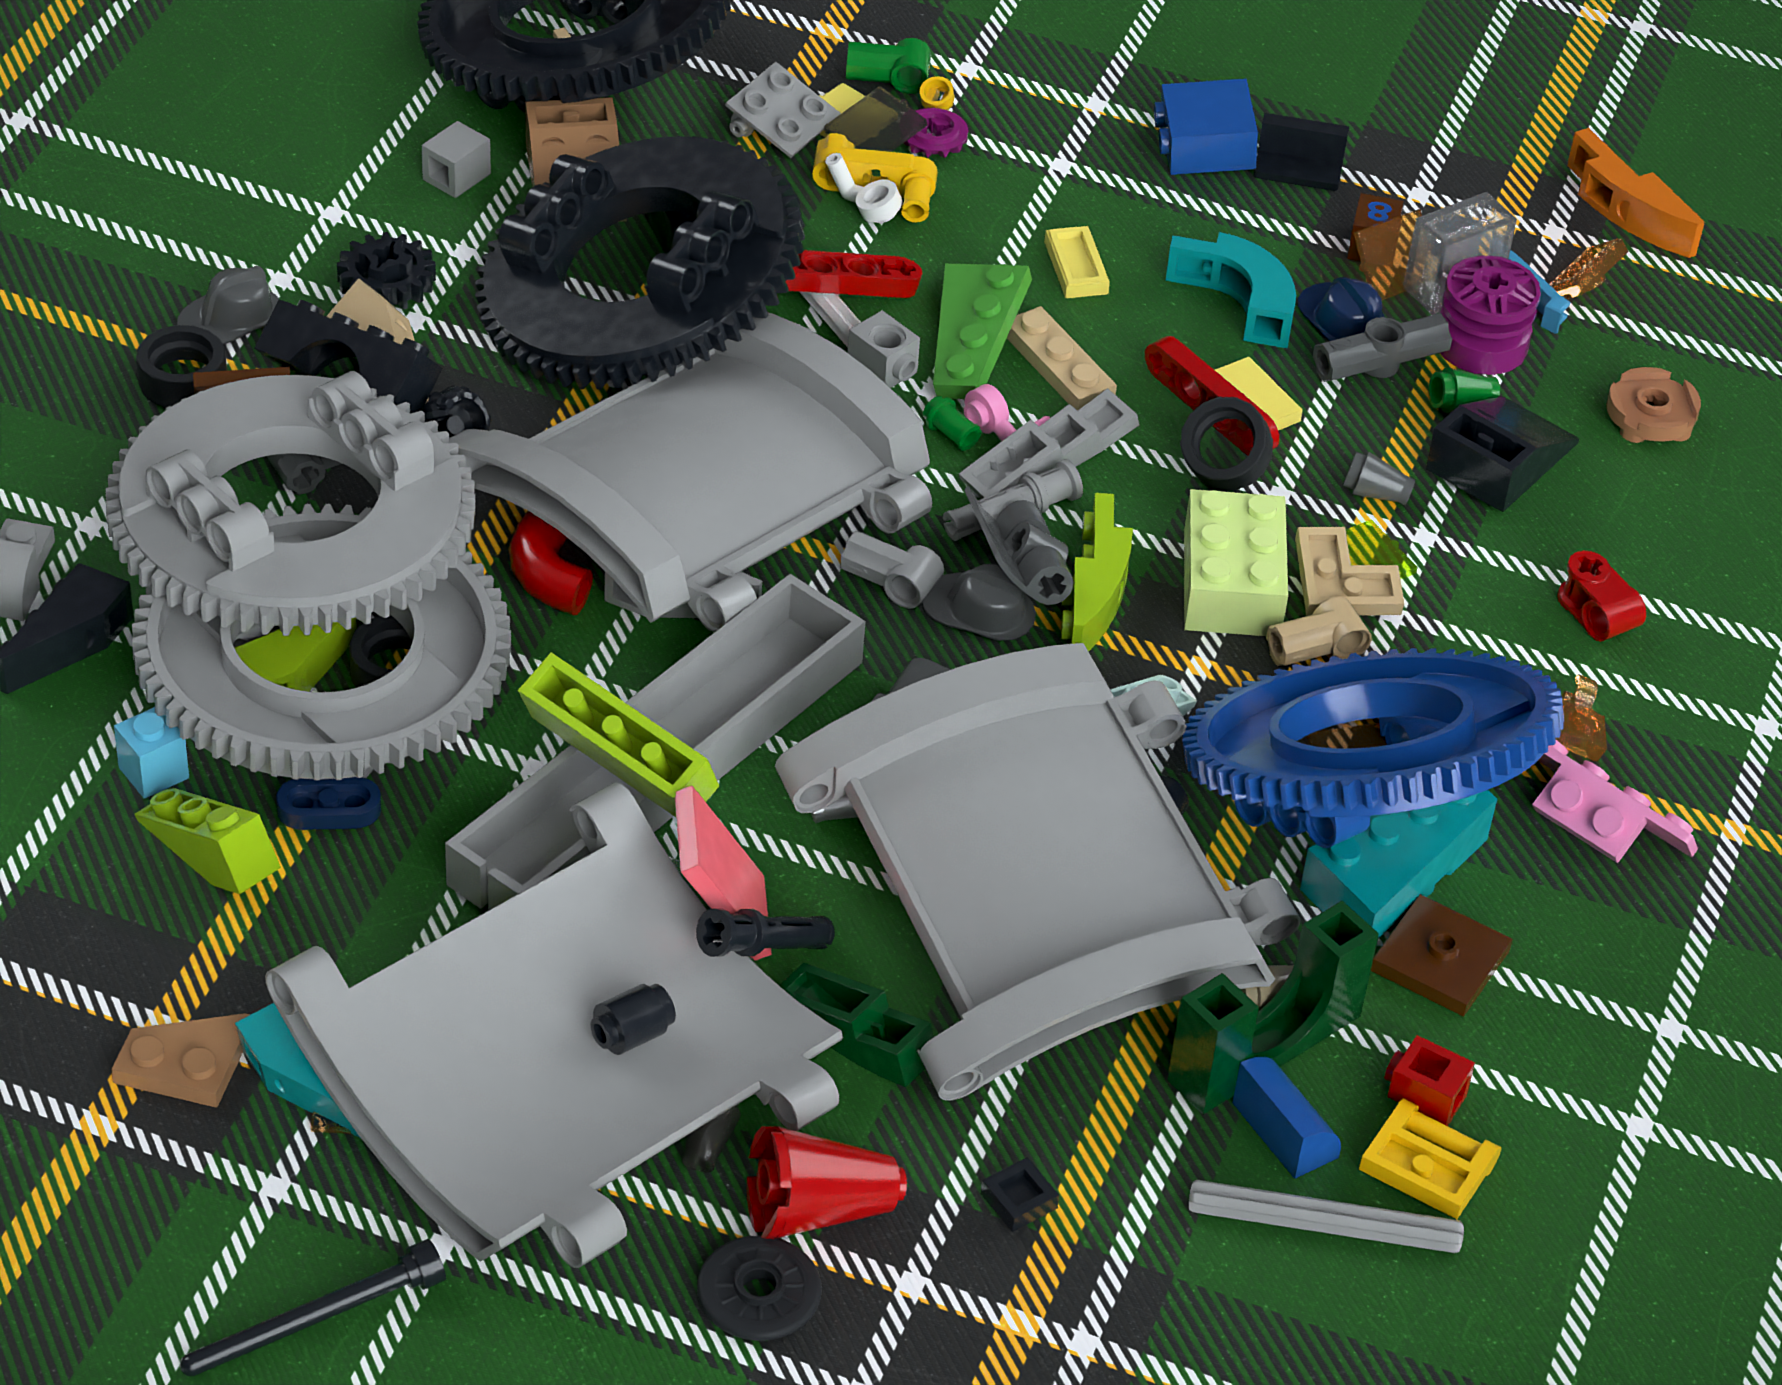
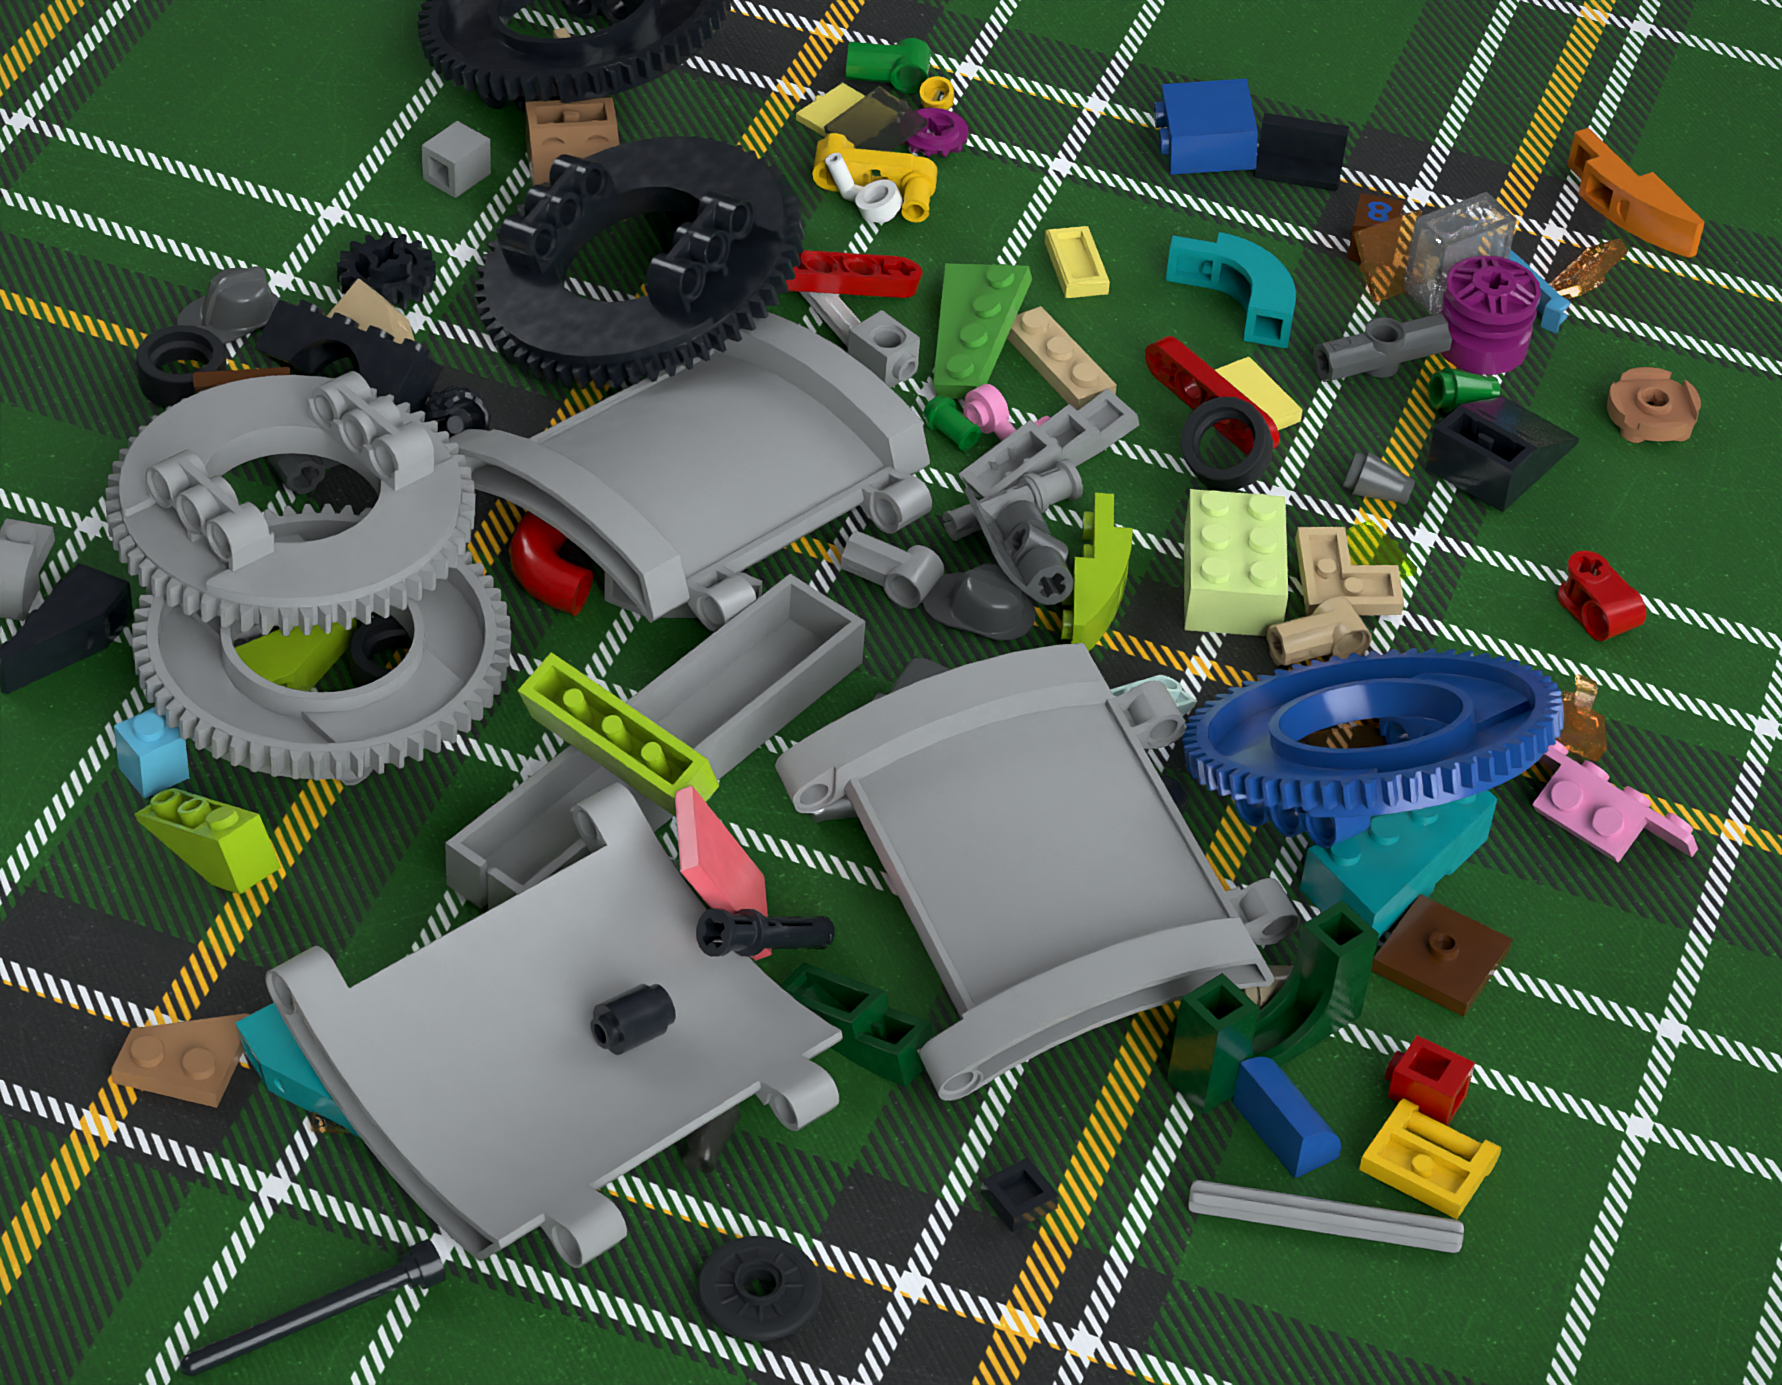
dark blue plate [276,777,381,830] -> none
light grey hinge [725,62,841,158] -> none
red cone [746,1126,907,1239] -> none
dark blue piece [1298,277,1385,341] -> none

